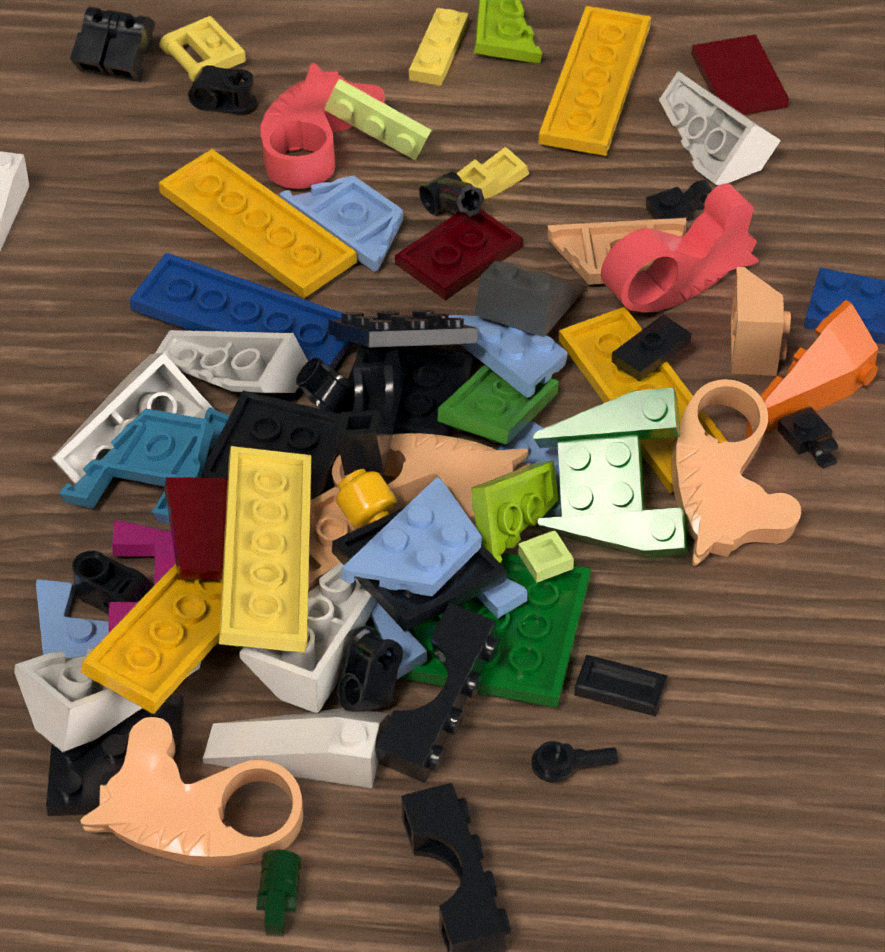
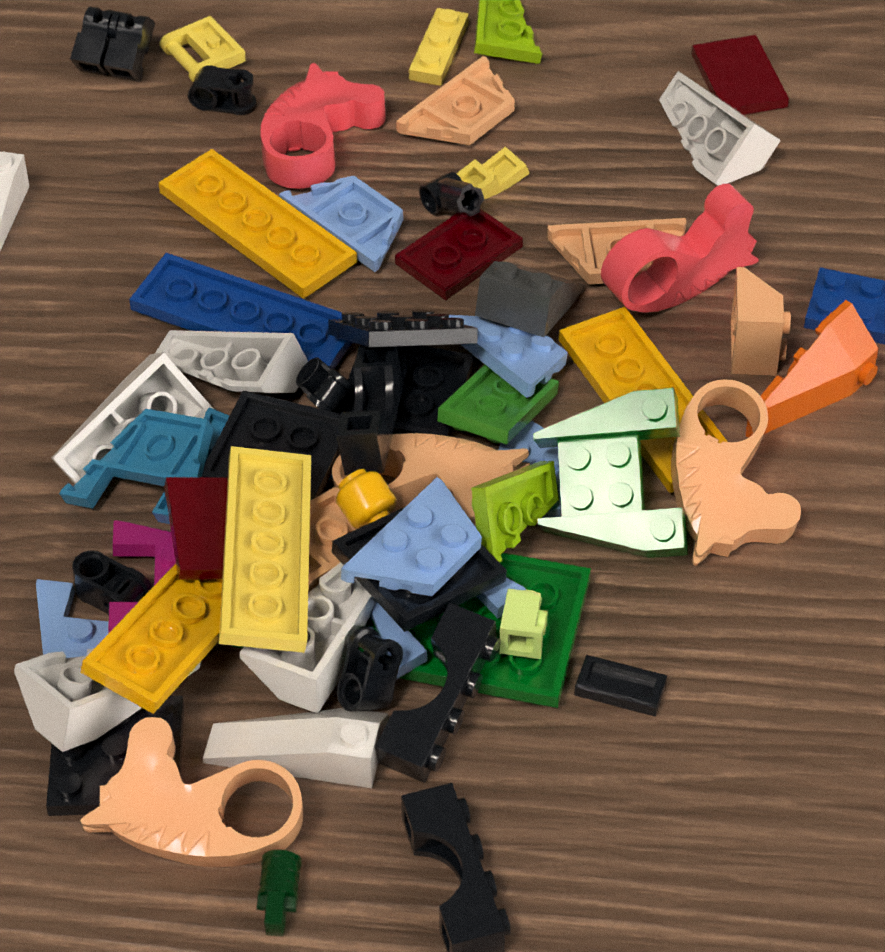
yellowish green plate [324,79,431,160] -> none
yellowish green plate [518,530,574,583] -> none
black plate [531,741,618,783] -> none
yellow plate [539,6,651,156] -> none
black plate [611,314,692,382] -> none
black plate [646,180,712,221] -> none
black plate [777,407,838,468] -> none
none -> light nougat wing [396,56,515,145]
none -> yellowish green brick [499,589,548,659]

